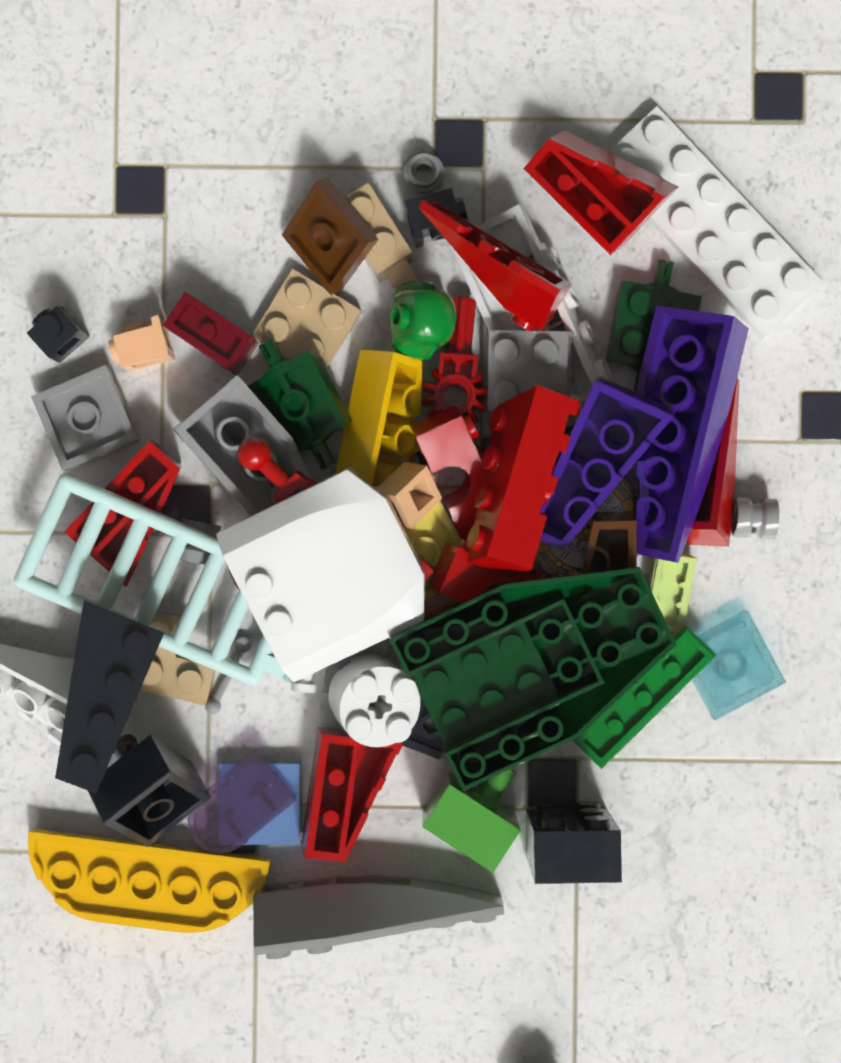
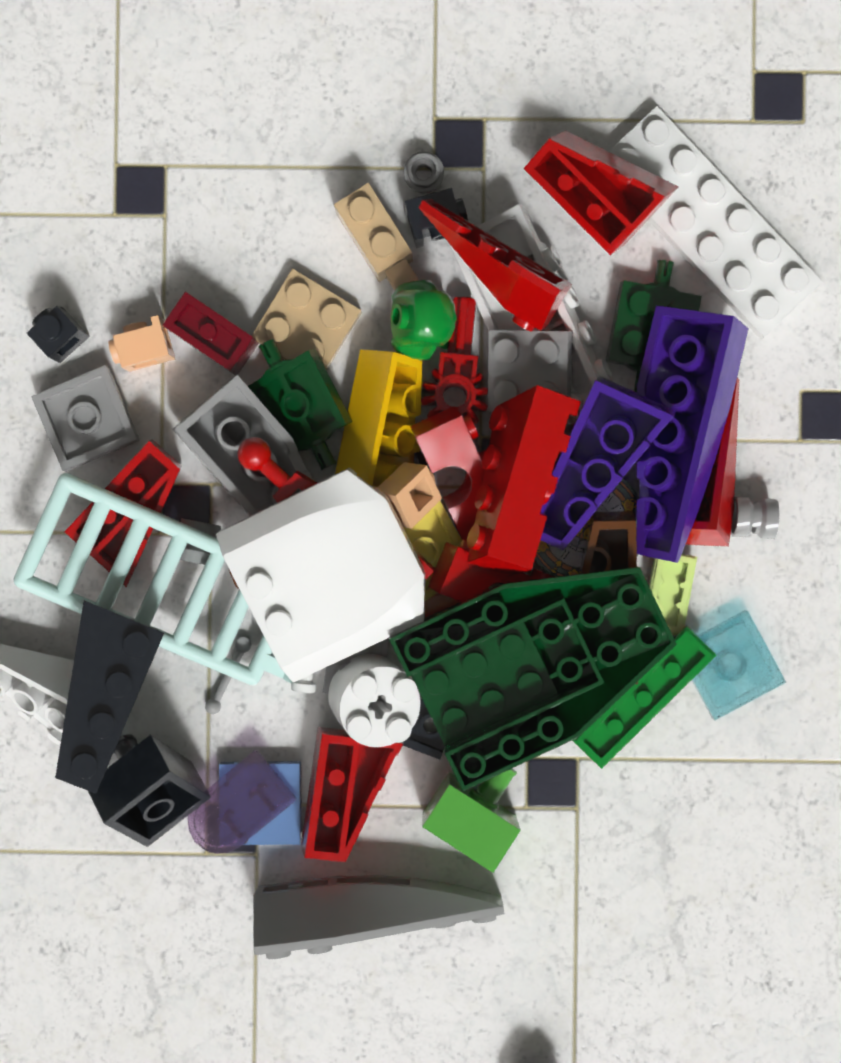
yellow plate [28,828,272,933] -> none
tan plate [140,610,216,706] -> none
reddish brown tile [282,177,378,295] -> none
black brick [526,801,622,884] -> none

